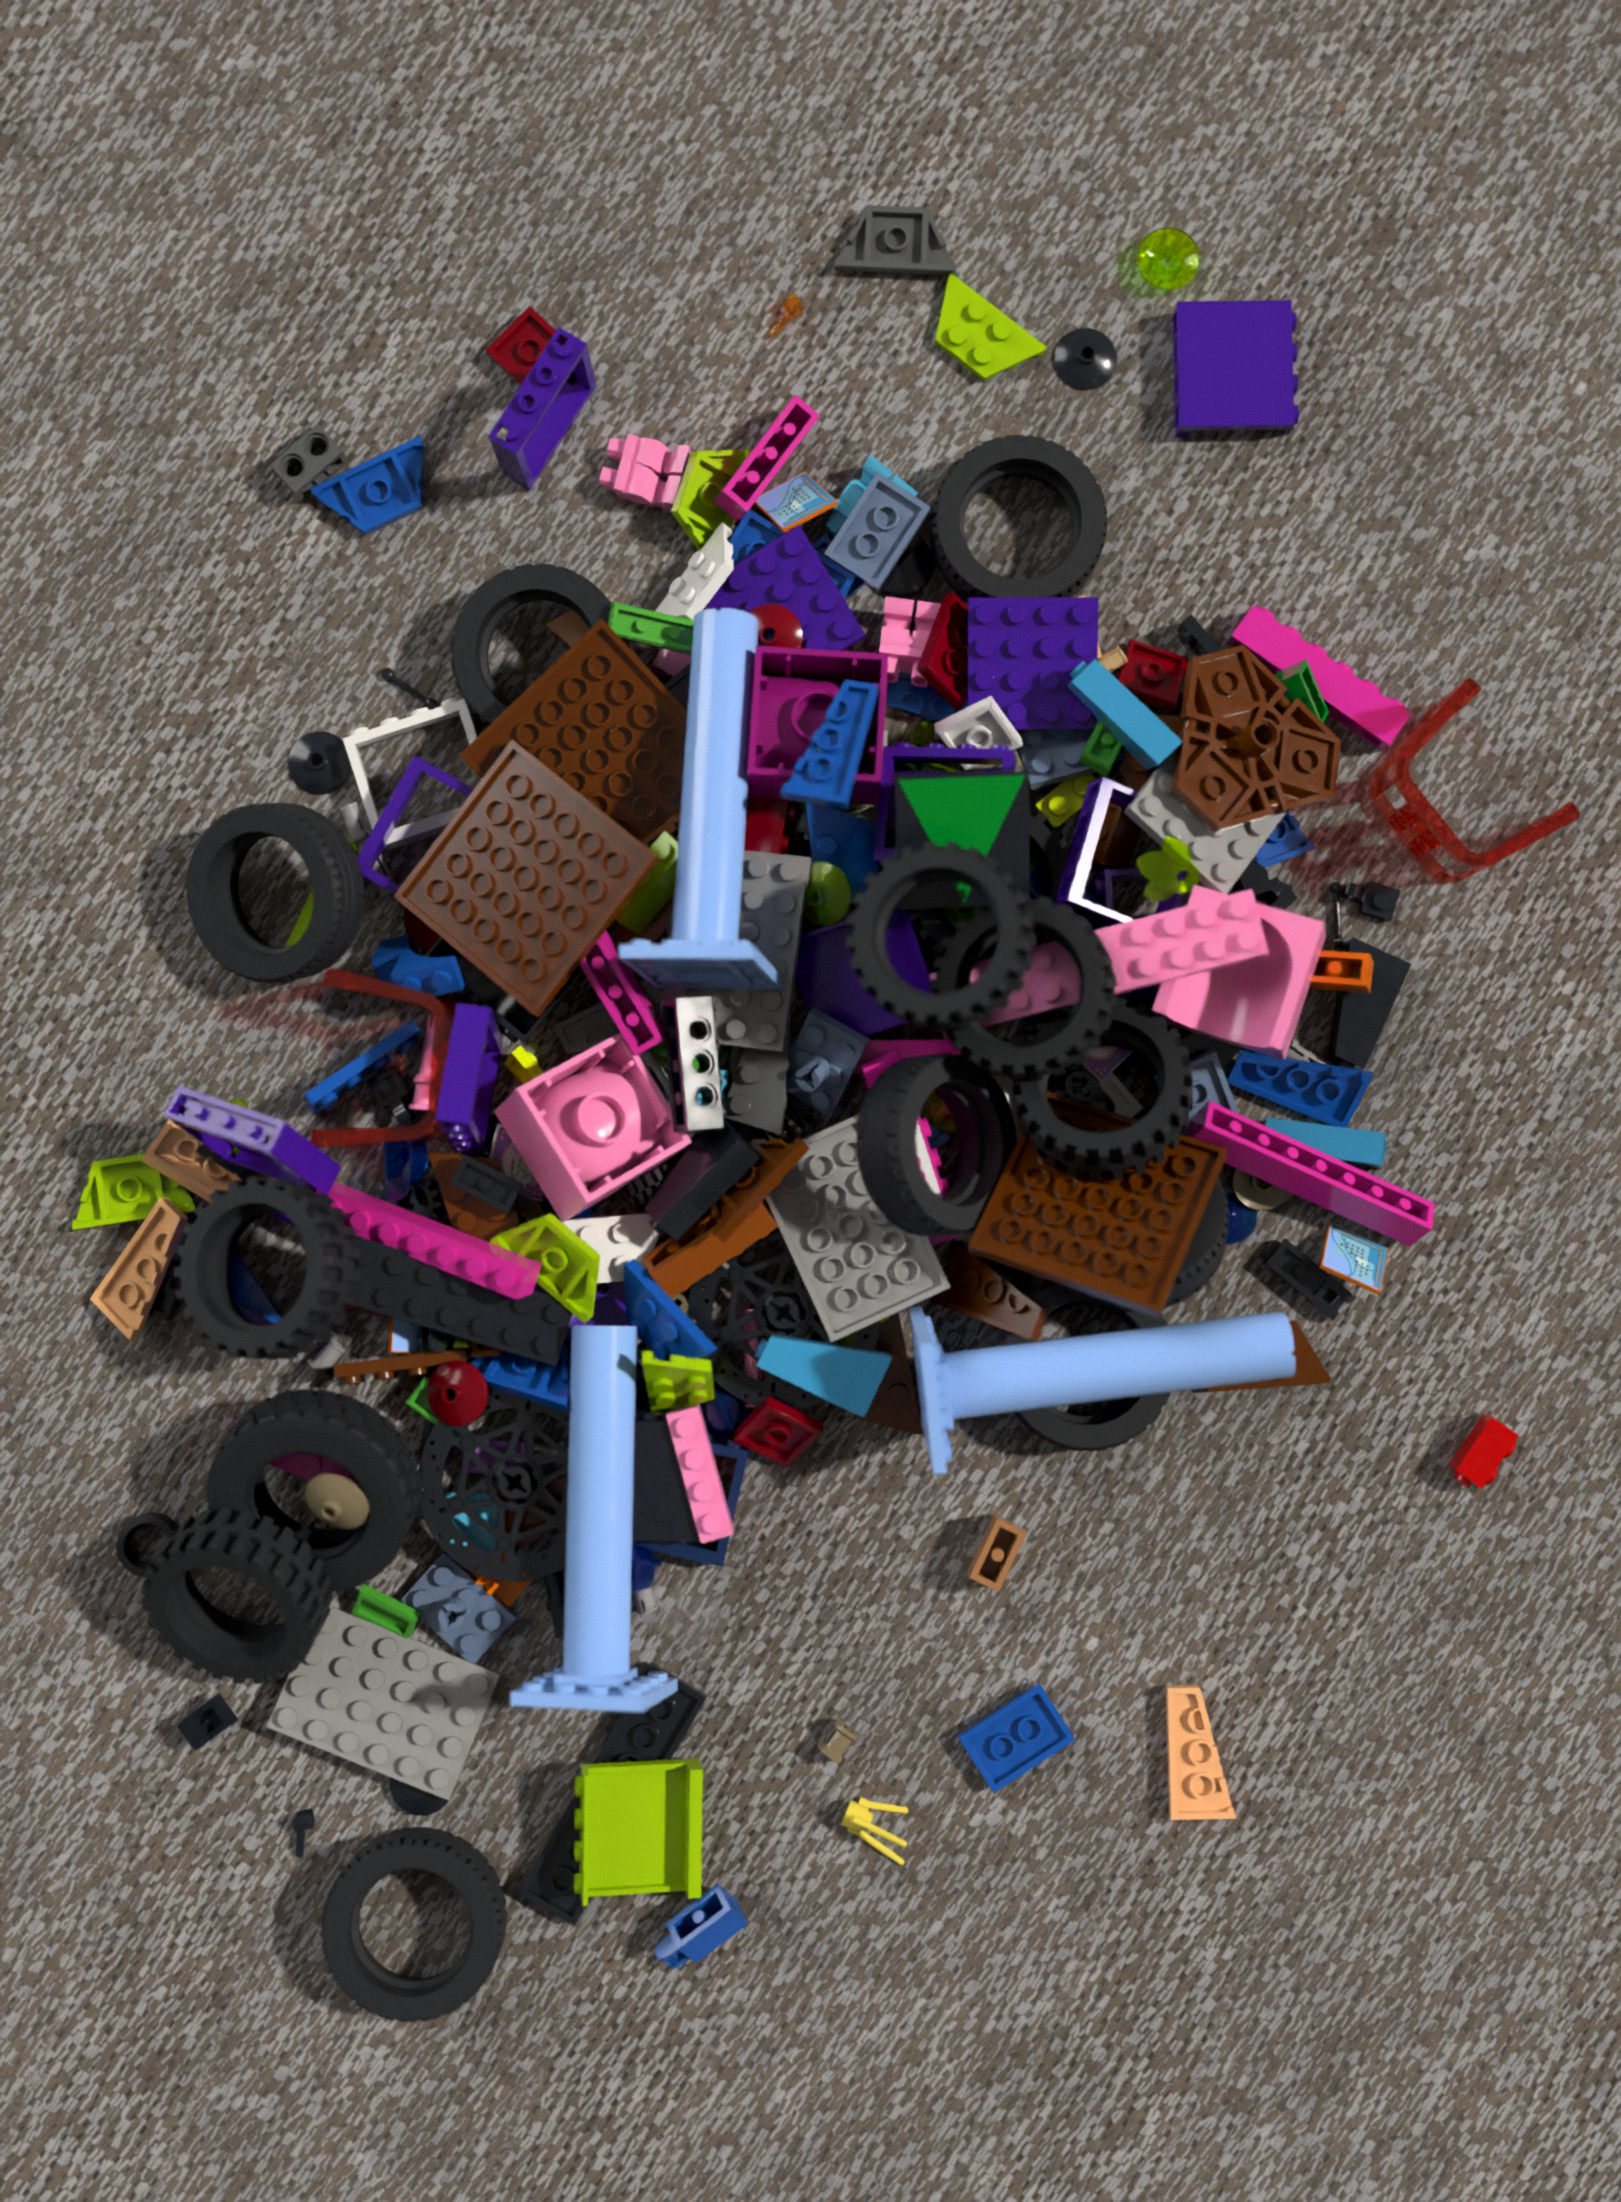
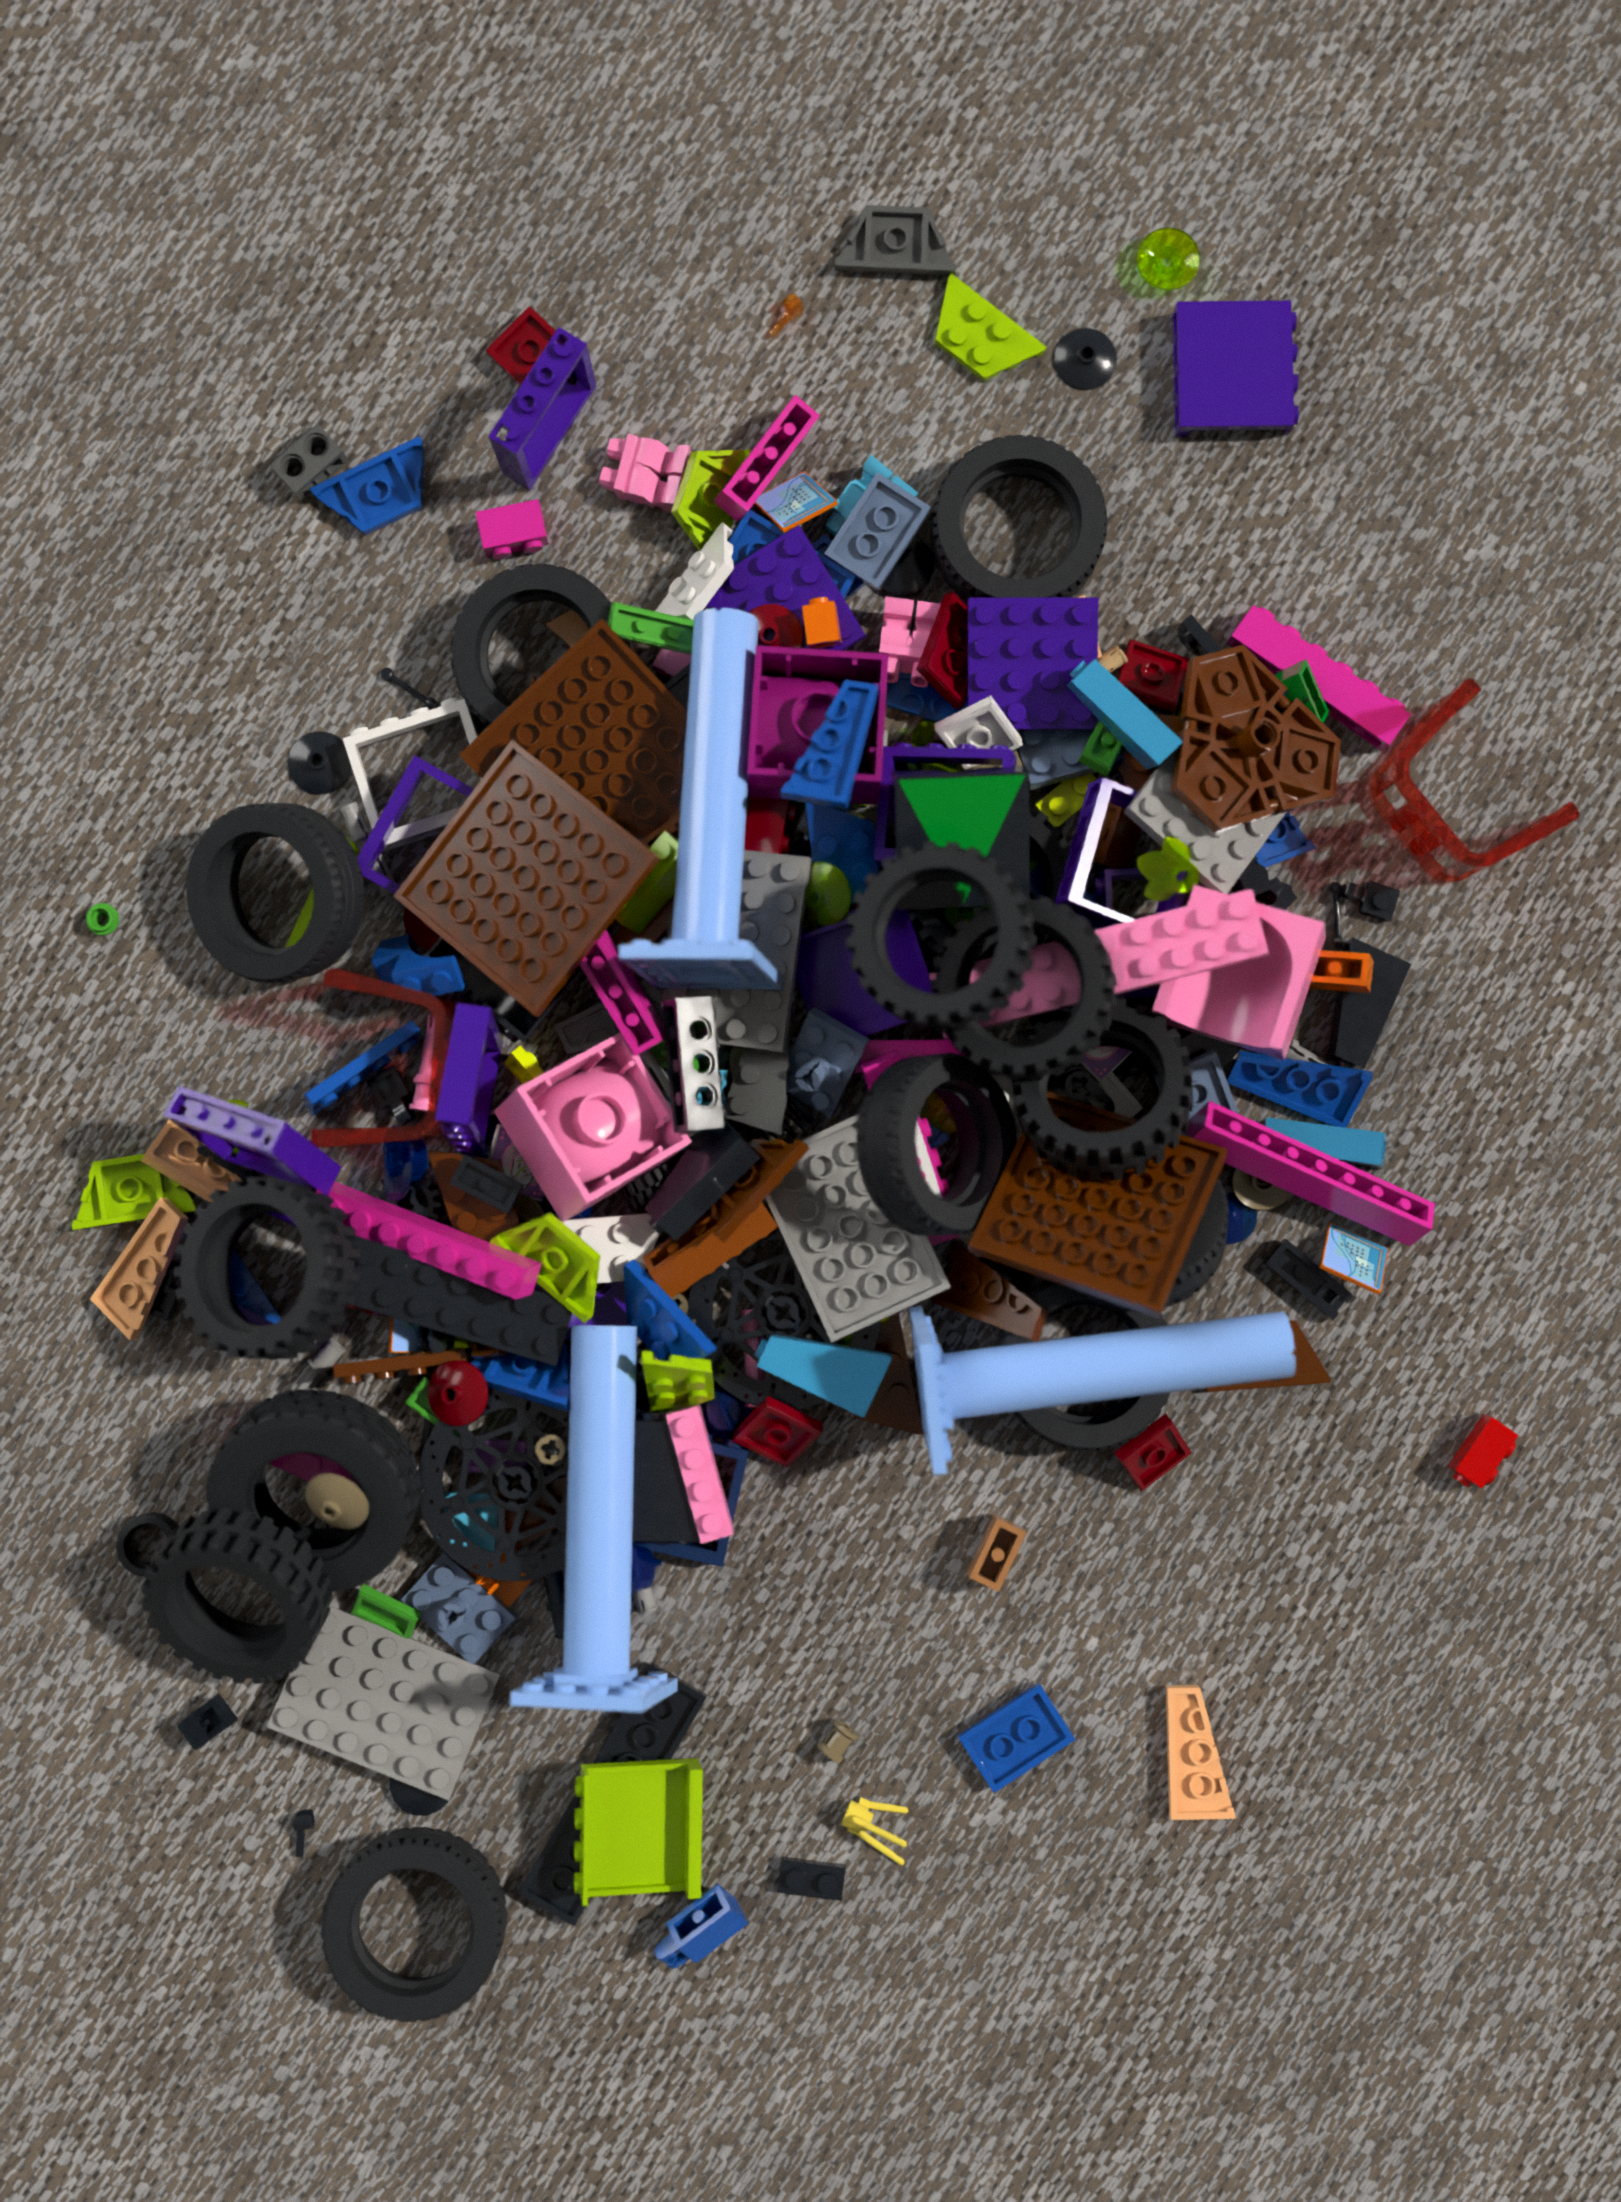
none -> bright green plate [86,903,119,936]
none -> dark pink brick [476,499,549,560]
none -> dark tan bush [535,1435,566,1465]
none -> black plate [777,1856,846,1901]
none -> orange brick [802,597,842,649]
none -> dark red tile [1114,1413,1192,1491]

